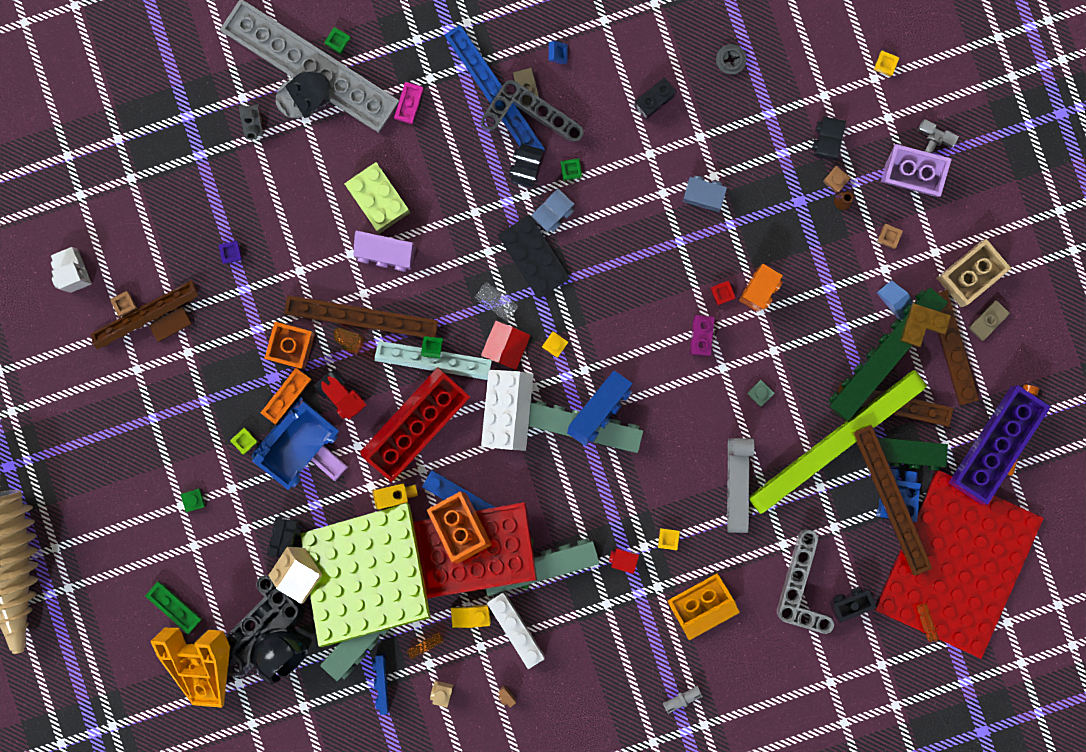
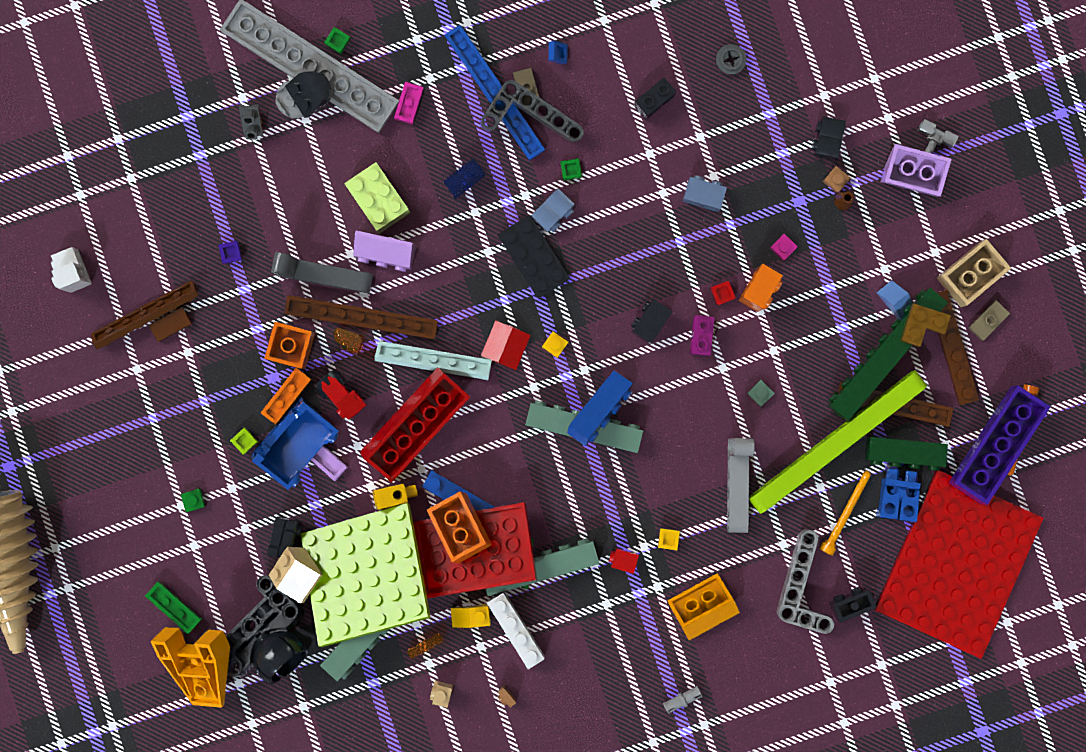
medium nougat plate [110,291,137,317] -> none
blue plate [372,653,389,715] -> none
green plate [421,336,443,359] -> none
clear slope [474,282,518,321] -> none
white brick [481,370,533,451] -> none
black brick [509,143,543,188] -> none
reddish brown plate [852,425,932,576] -> none
yellow plate [873,51,899,77] -> none
medium nougat plate [877,224,903,249] -> none
clear orange axle [917,603,939,642] -> none
none -> dark grey beam [271,252,373,294]
none -> clear blue brick [443,158,485,199]
none -> black brick [631,299,673,345]
none -> dark pink plate [770,234,798,261]
none -> light orange piece [819,471,871,556]

